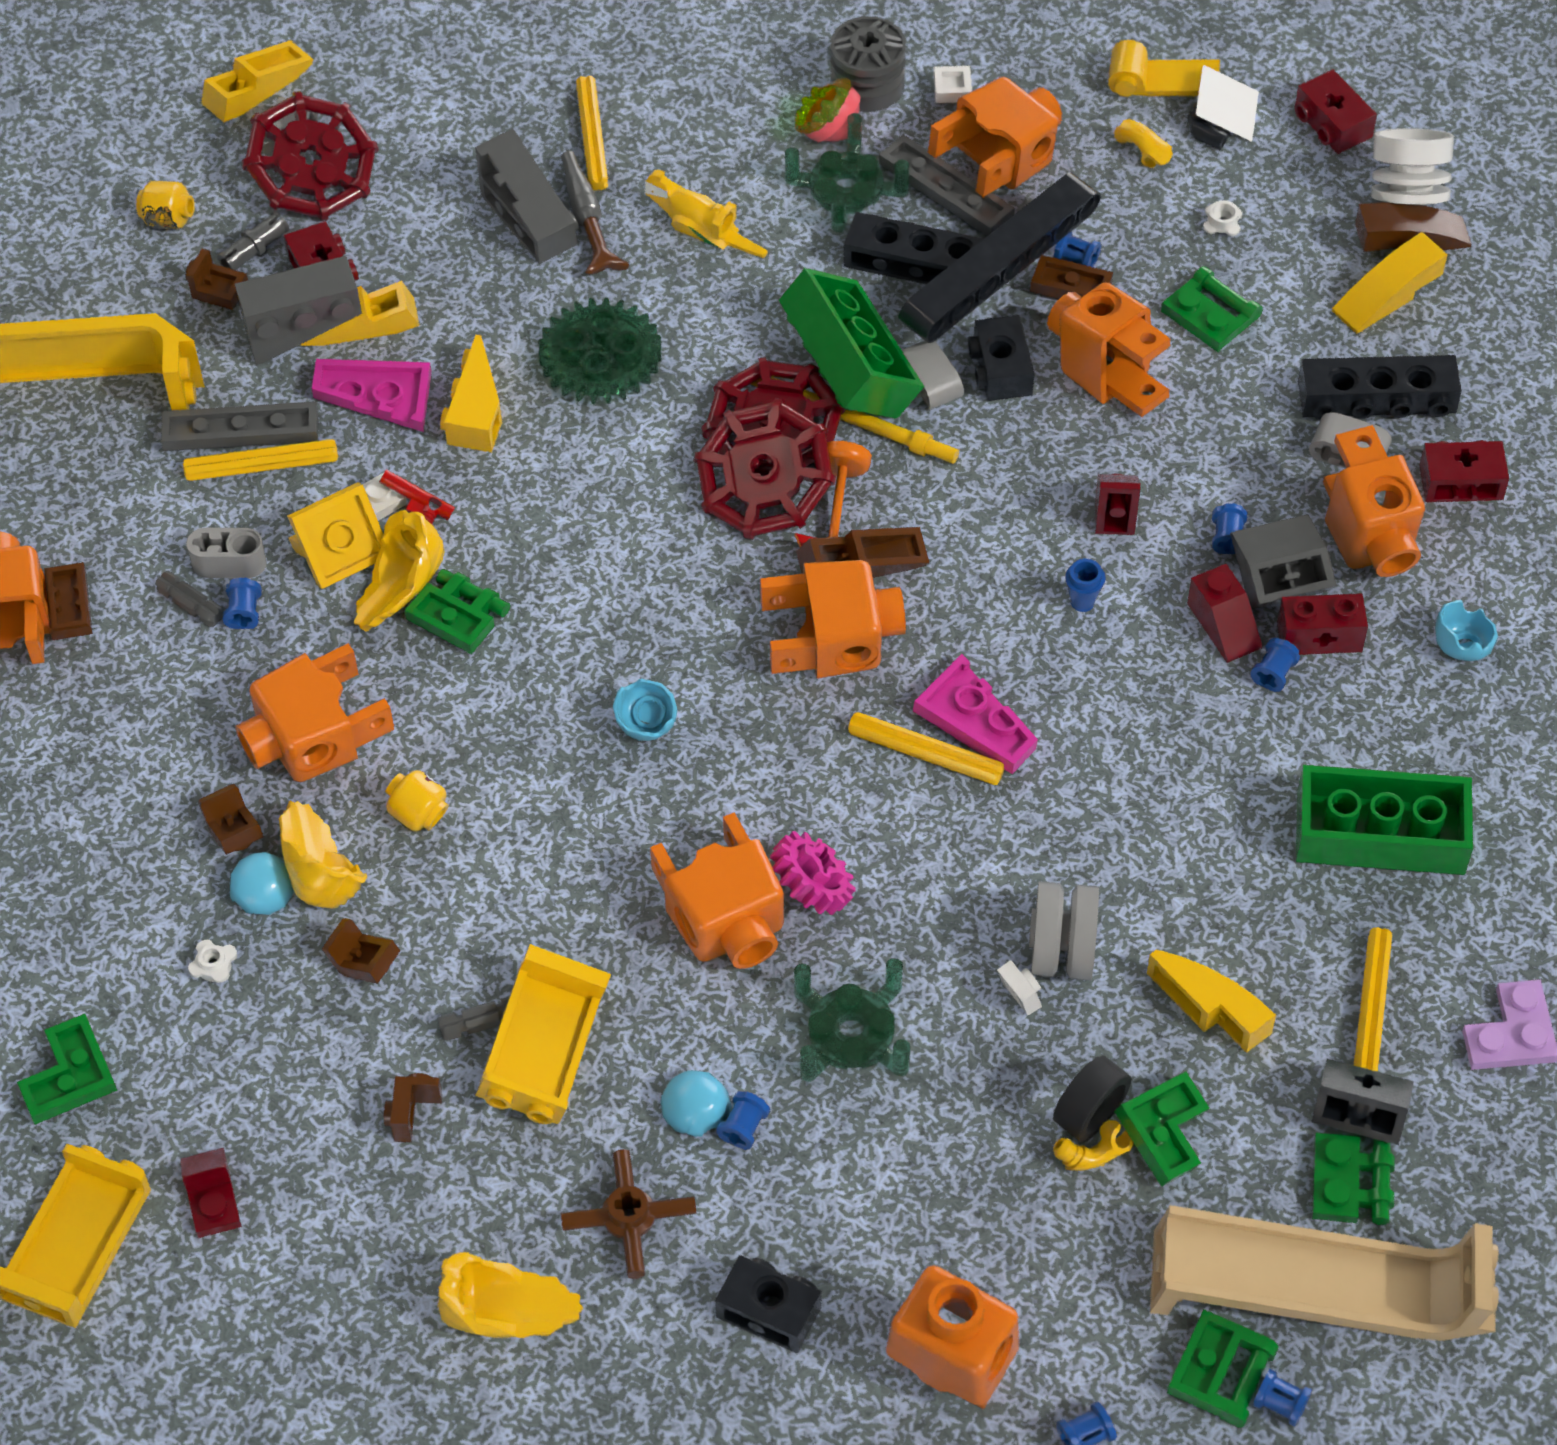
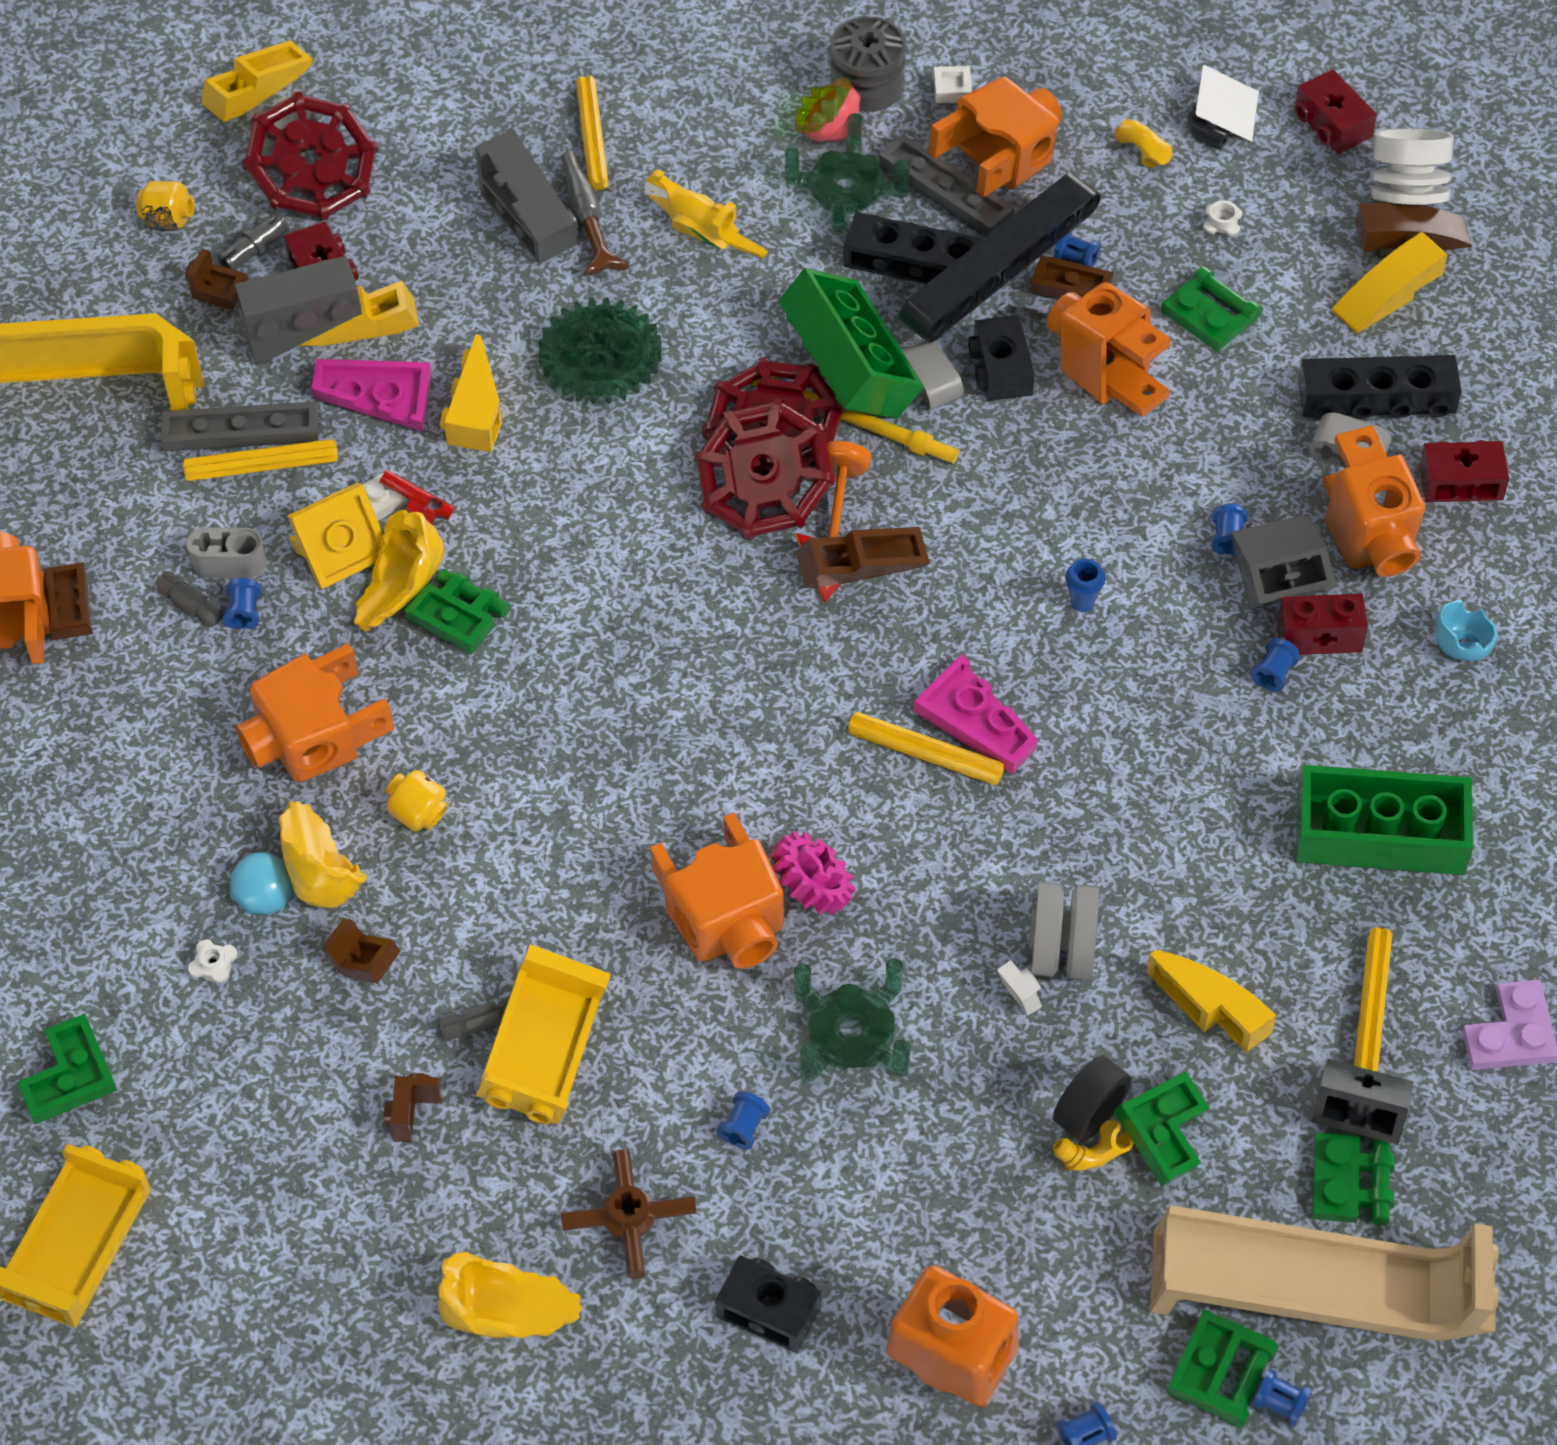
dark red slope [180,1147,242,1238] -> none
reddish brown bracket [198,784,264,855] -> none
medium azure hair [613,678,677,741] -> none
medium azure hair [660,1070,732,1137] -> none
orange piece [760,560,906,679] -> none
dark red slope [1095,473,1141,535] -> none
yellow door [1108,40,1220,97] -> none
dark red slope [1187,564,1262,663] -> none

